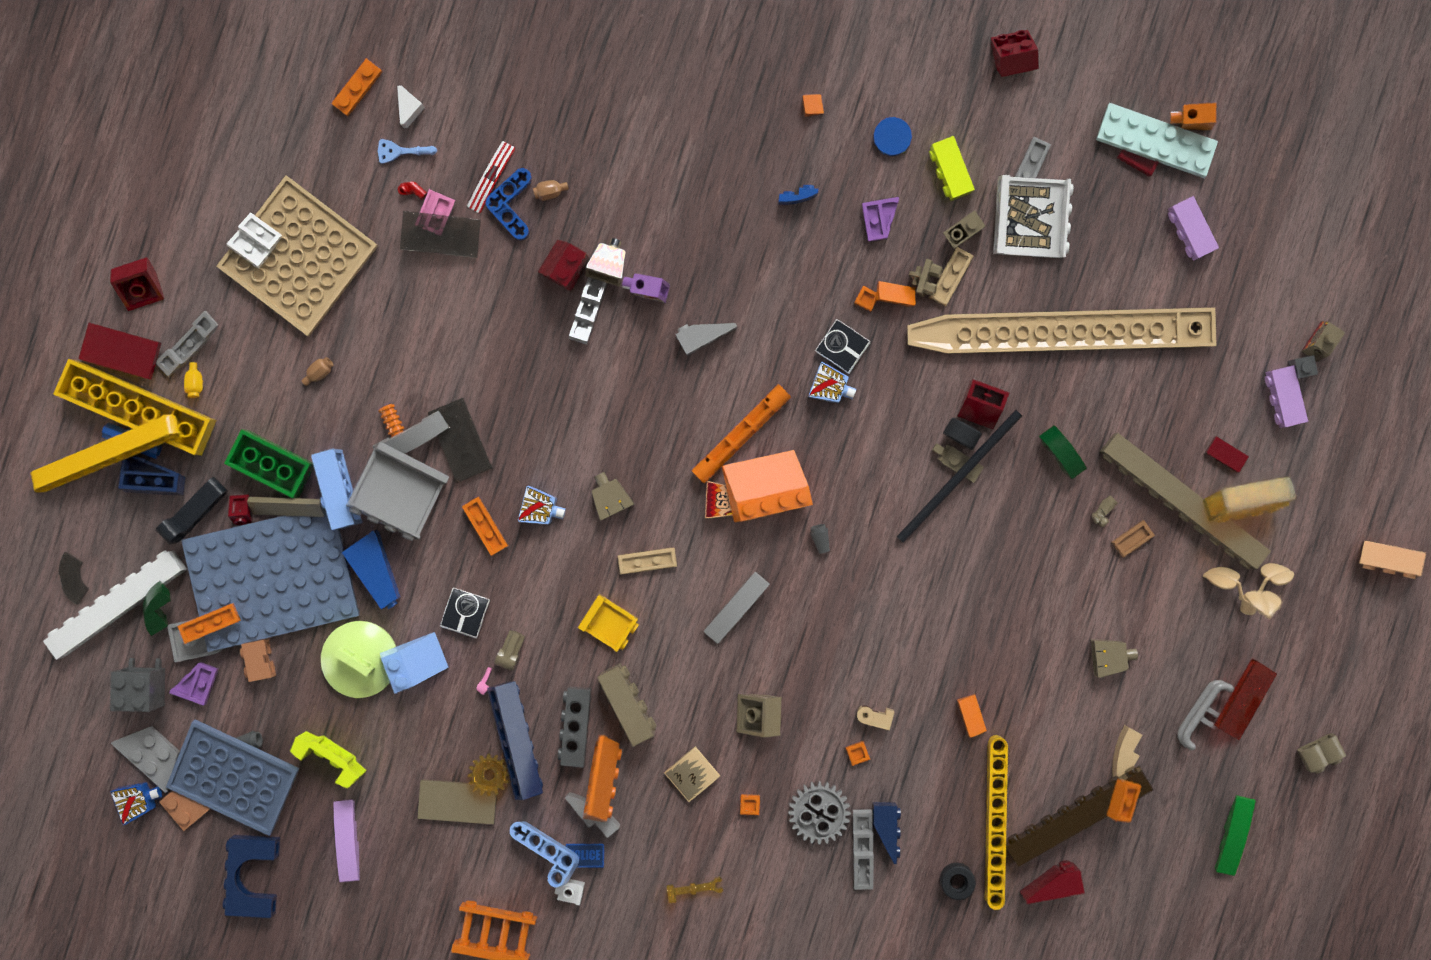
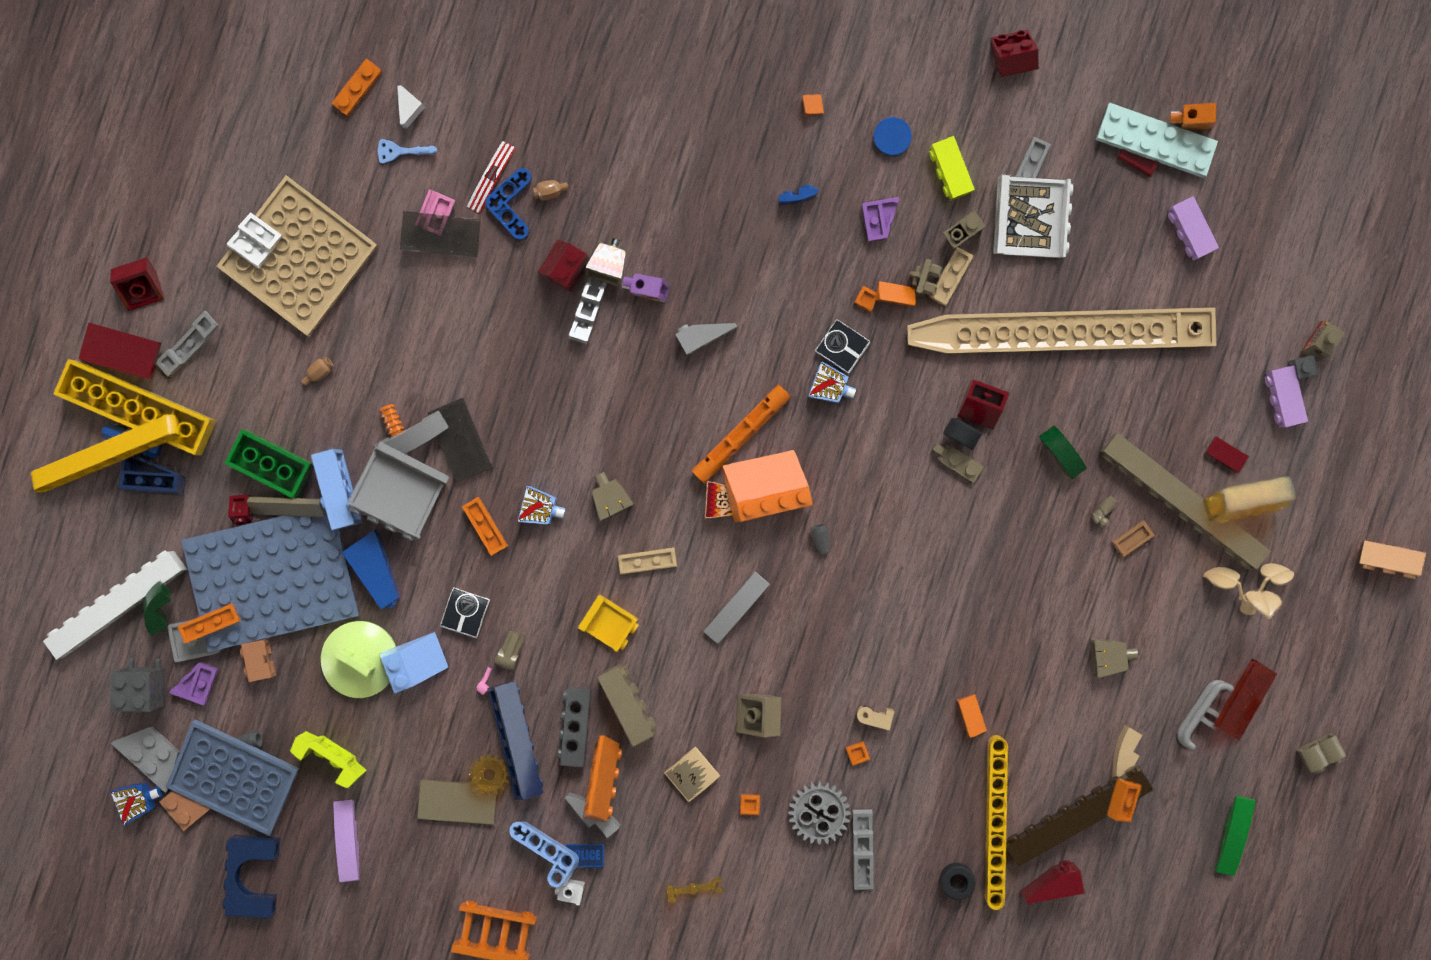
clear smoke tile [59,552,89,605] -> none
black beam [155,477,228,544] -> none
yellow plant [184,362,203,398] -> none
red arm [398,181,427,200] -> none
dark blue slope [872,802,901,864] -> none
black piece [897,410,1023,543] -> none

